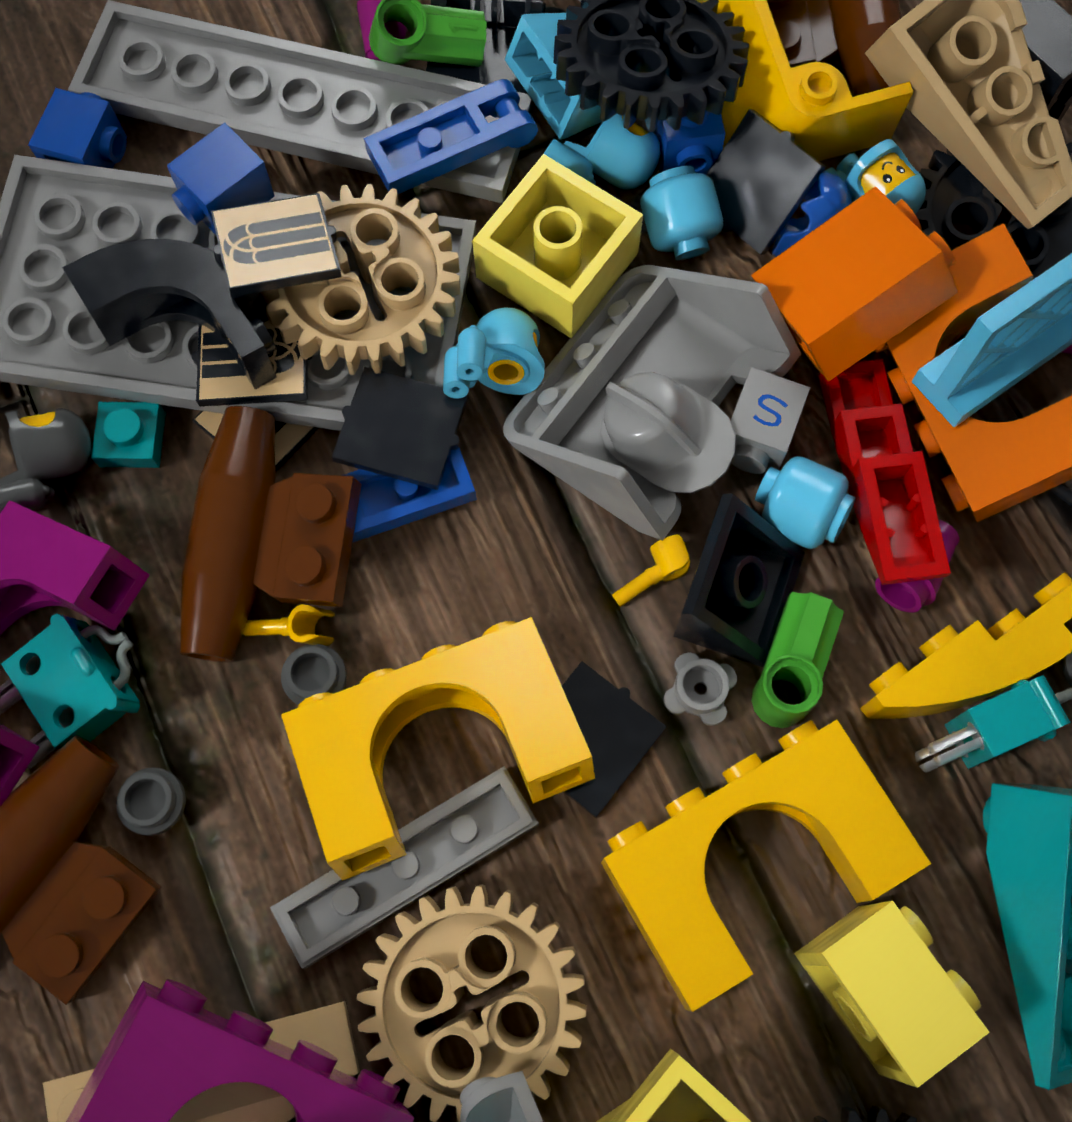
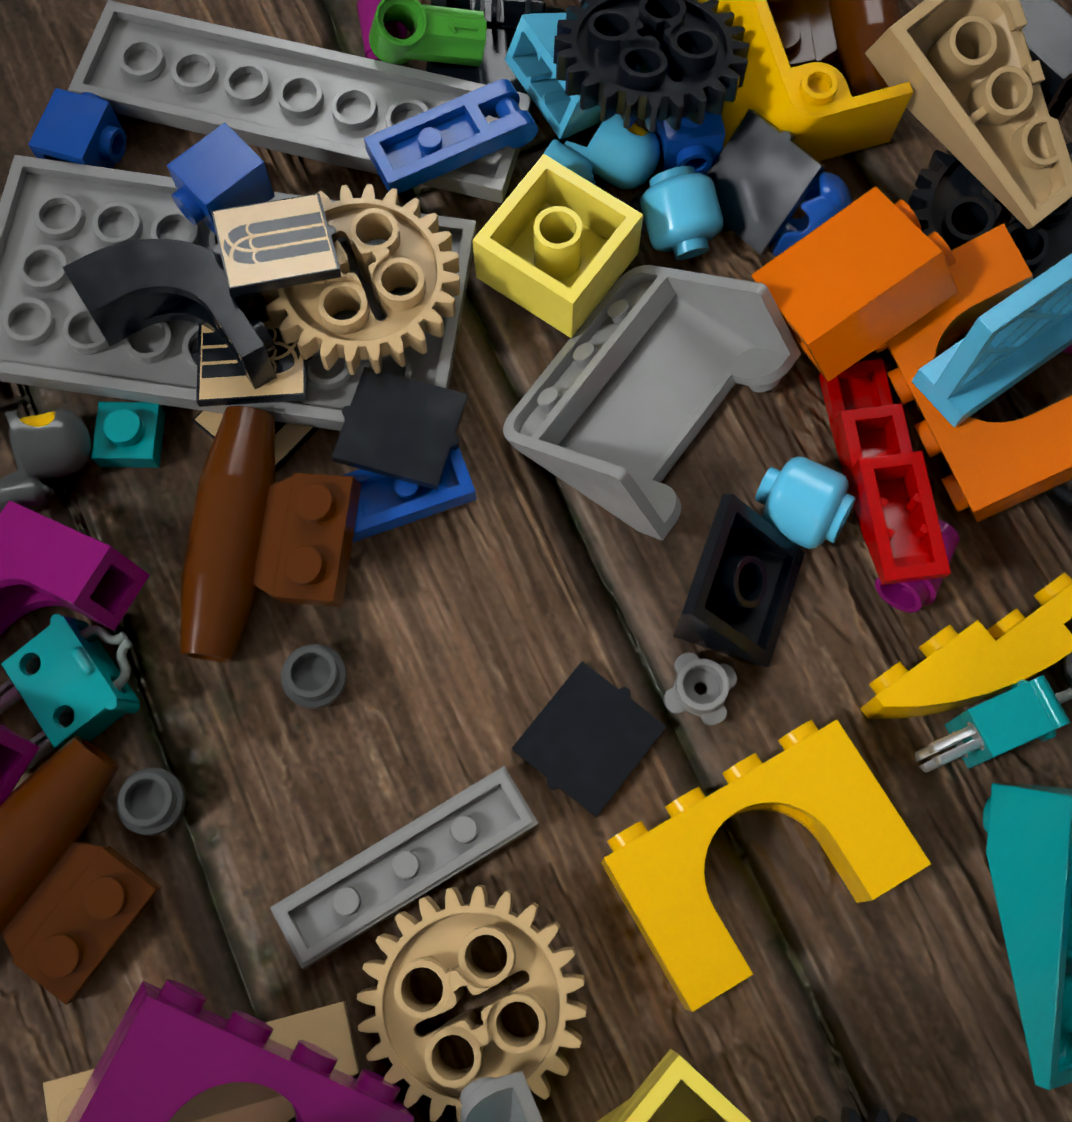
yellow hand [243,604,335,646] -> none
yellow arch [281,617,595,881] -> none
medium azure piece [443,307,545,399] -> none
light grey piece [601,372,736,493] -> none
yellow hand [611,534,690,607] -> none
light grey brick [731,367,810,474] -> none
bright green piece [751,592,844,728] -> none
light yellow brick [794,900,990,1088] -> none
medium azure piece [824,139,926,215] -> none

